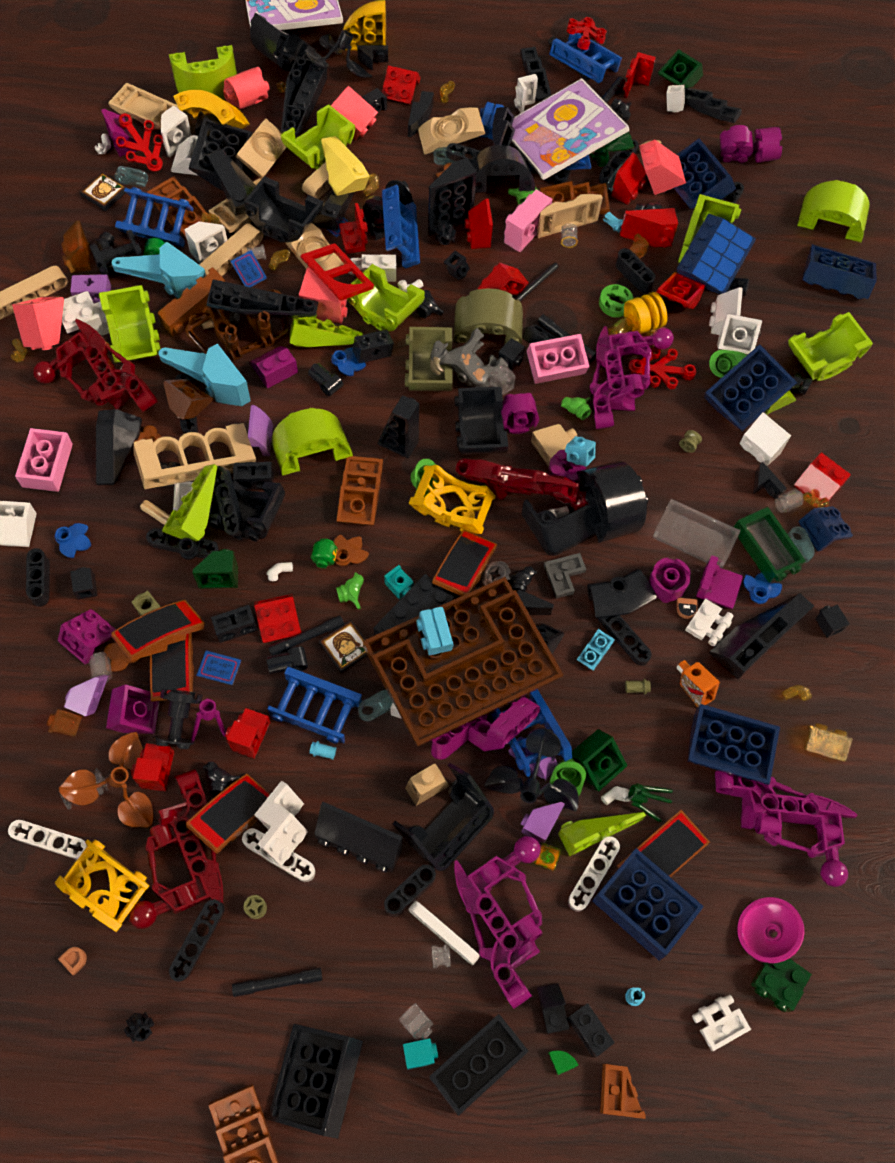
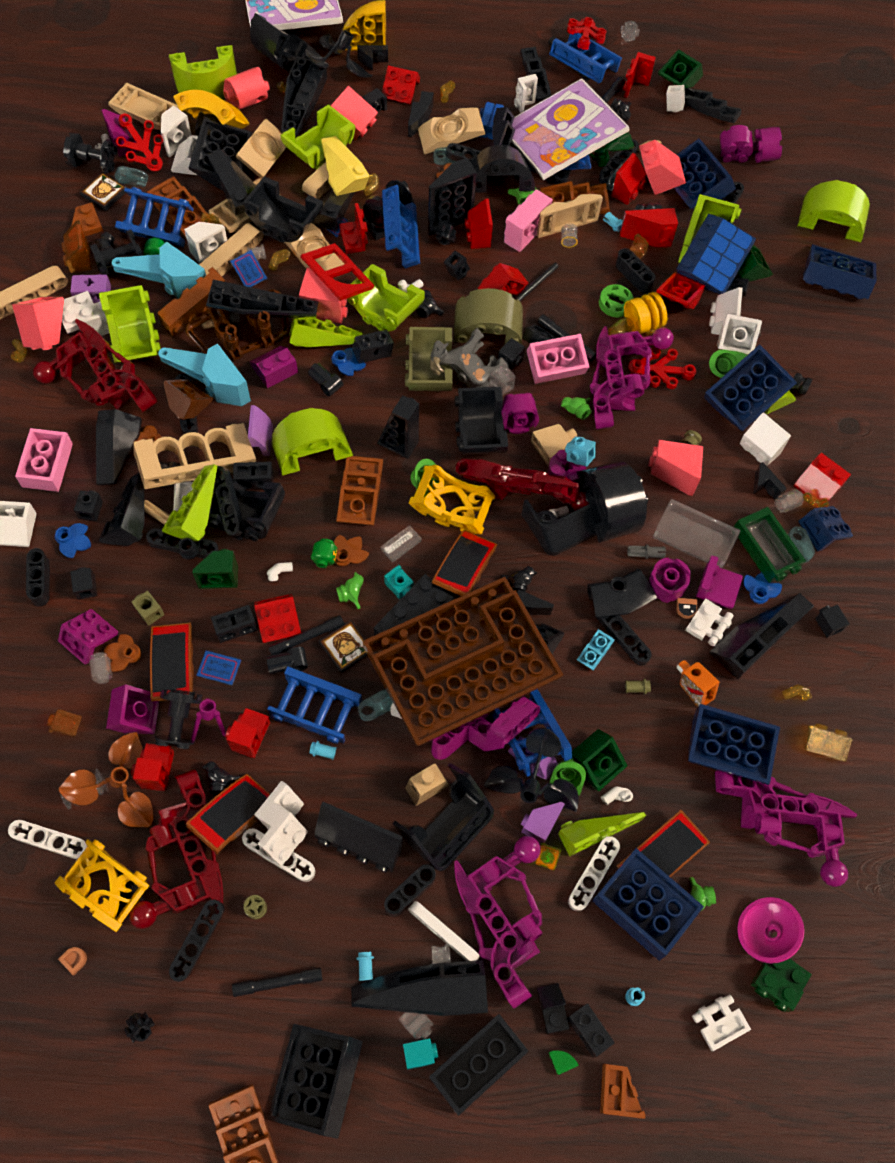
slope [64,675,108,716] -> none
slope [111,600,205,661] -> none
white hinge [348,254,396,282] -> none
medium azure brick [416,607,453,655] -> none
flat silver gear [481,561,511,585] -> none
dark grey plate [544,553,586,599] -> none
dark green plant [628,783,673,822] -> none
lime cylinder [788,312,873,381] -> none
none -> black piece [63,132,117,173]
none -> dark orange wing [70,202,103,241]
none -> black brick [74,490,103,522]
none -> black wedge [99,472,144,546]
none -> black wedge [351,960,488,1016]
none -> medium azure pin [356,952,374,981]
none -> clear tile [381,525,422,562]
none -> clear gear [620,21,640,41]
none -> dark grey axle [627,544,666,559]
none -> coral slope [648,440,703,496]
none -> bright green animal [689,877,716,911]
none -> dark green slope [737,245,773,282]

